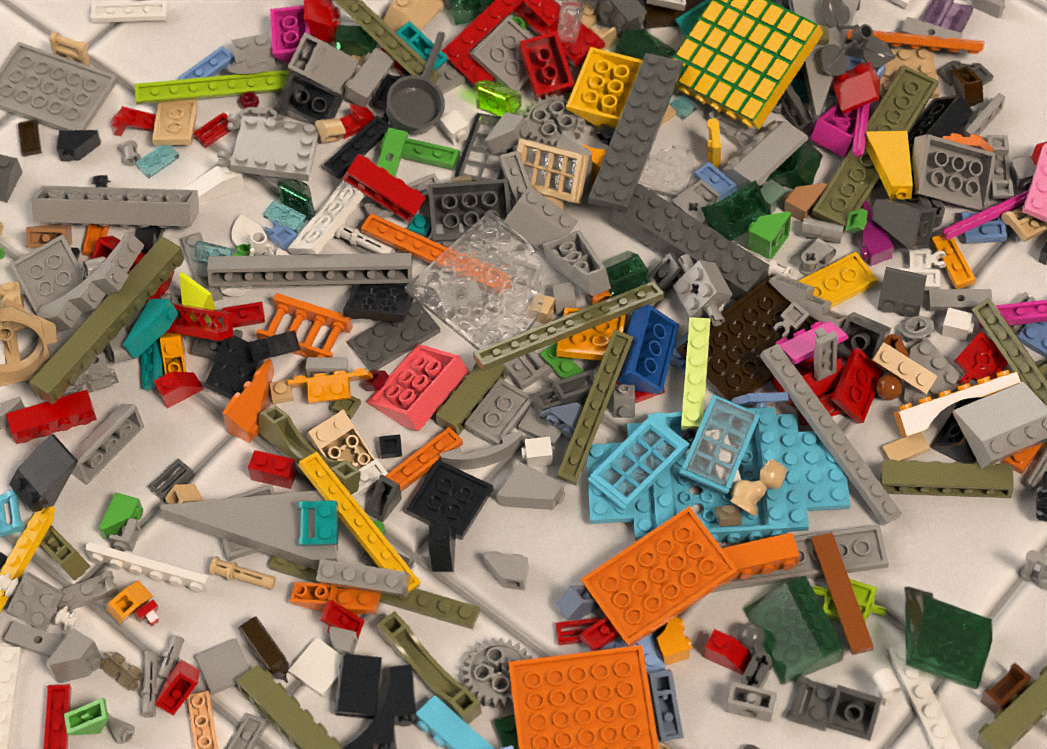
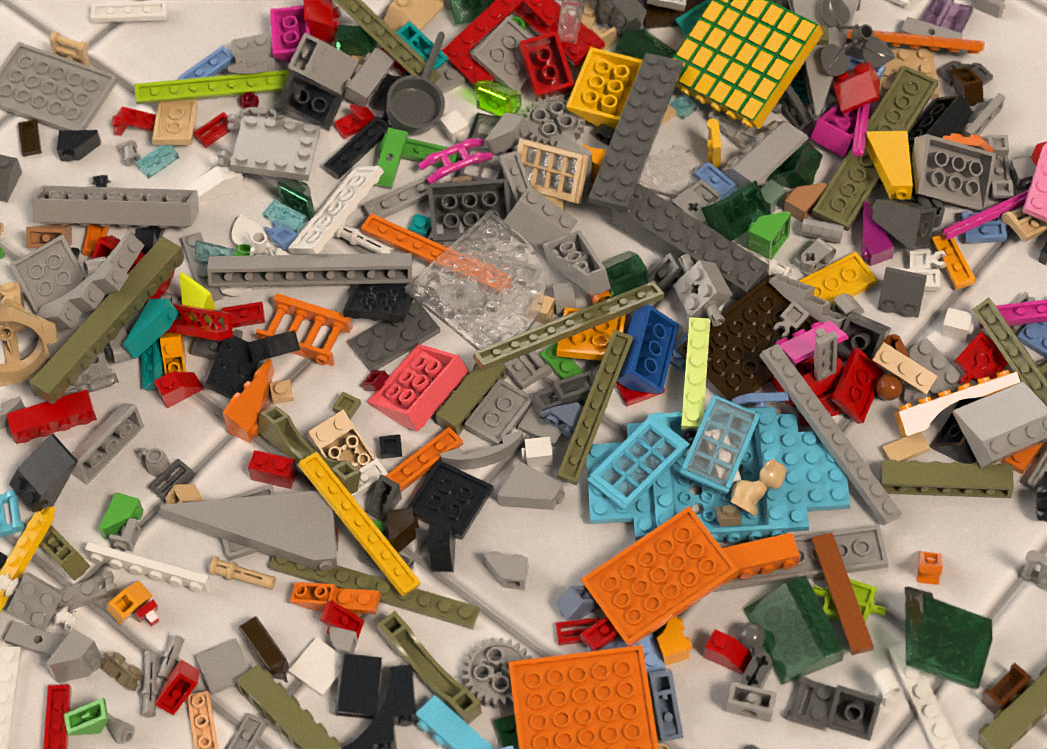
light orange bracket [288,368,373,404] -> none
teal plate [298,500,338,546] -> none
light grey slope [305,357,349,378] -> none
tan brick [315,118,346,143] -> none
light grey brick [316,559,410,597] -> none
red brick [342,154,426,223] -> none
light grey bracket [614,384,635,418] -> none
bright green plate [845,208,868,233] -> none
light grey gear [900,316,934,342] -> none
light grey tile [928,289,992,311] -> none
none -> light grey piece [138,448,170,477]
none -> dark brown slope [386,507,419,554]
none -> dark pink piece [418,138,493,184]
none -> light grey brick [832,293,864,316]
none -> orange slope [917,551,943,585]

